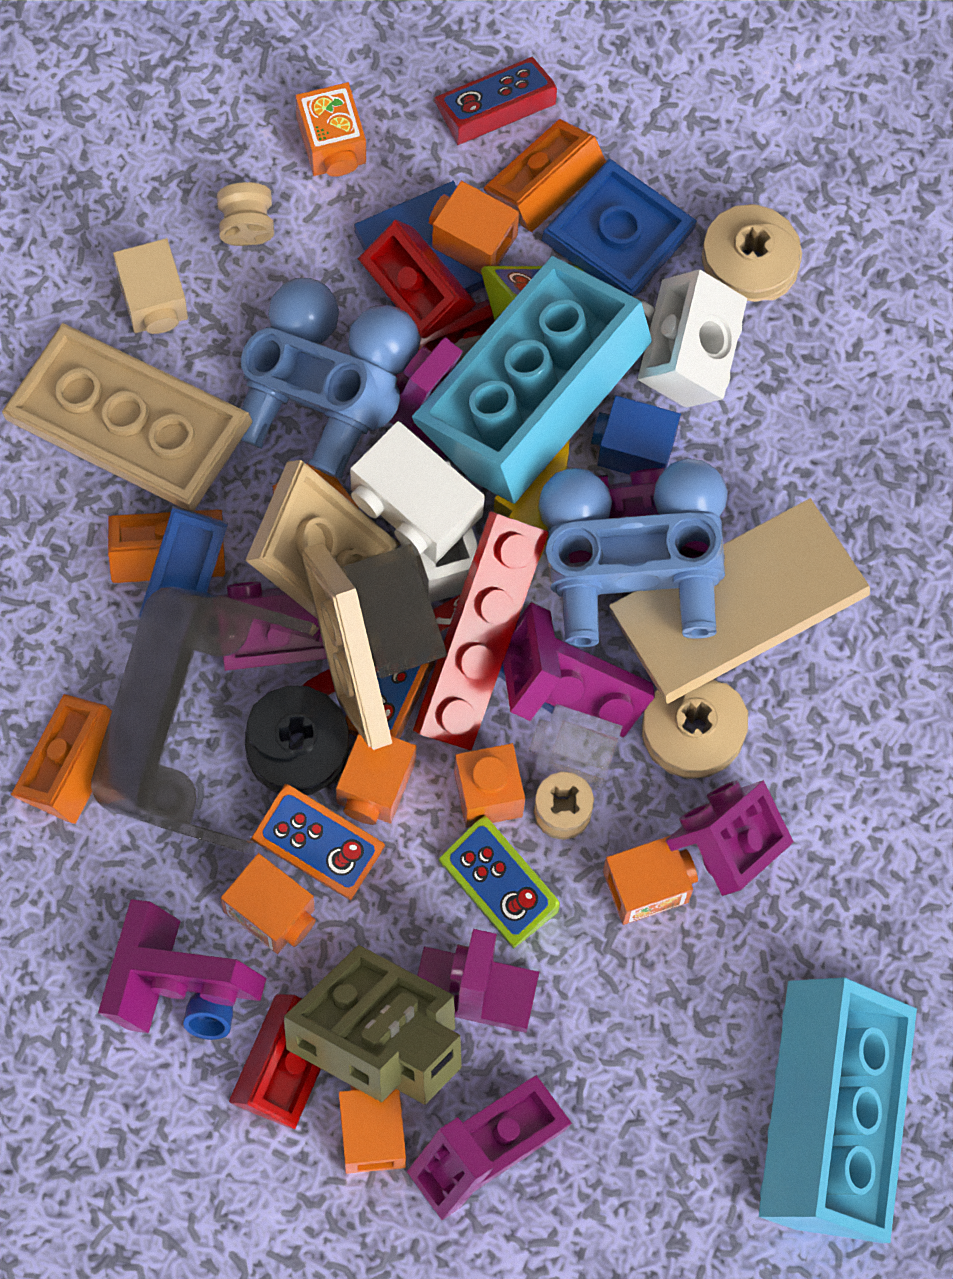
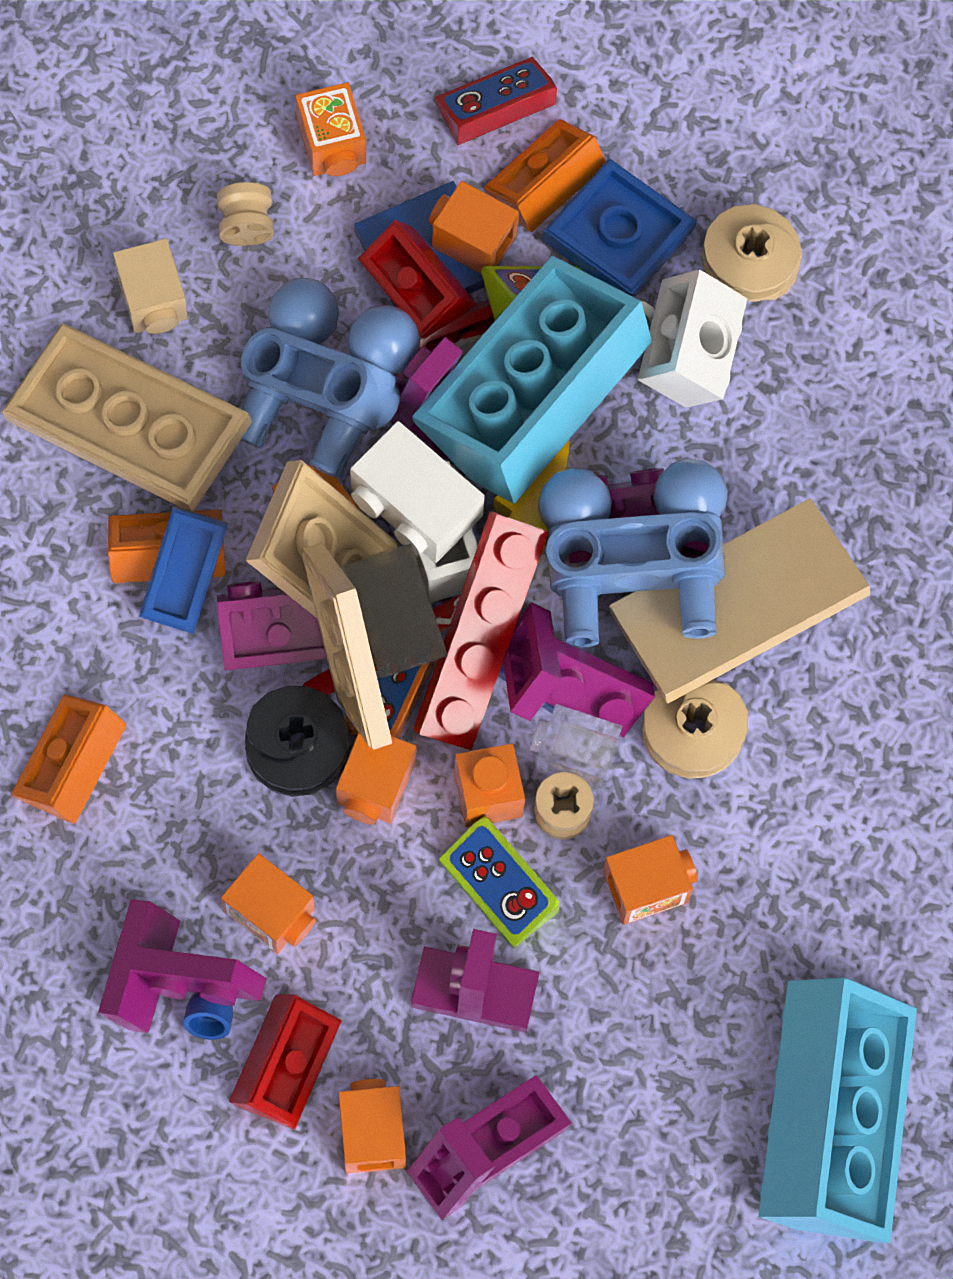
clear smoke windscreen [91,587,321,854] -> none
slope [250,784,386,901] -> none
olive piece [284,945,462,1105] -> none
blue brick [591,395,681,475] -> none
magenta bracket [665,780,794,896] -> none

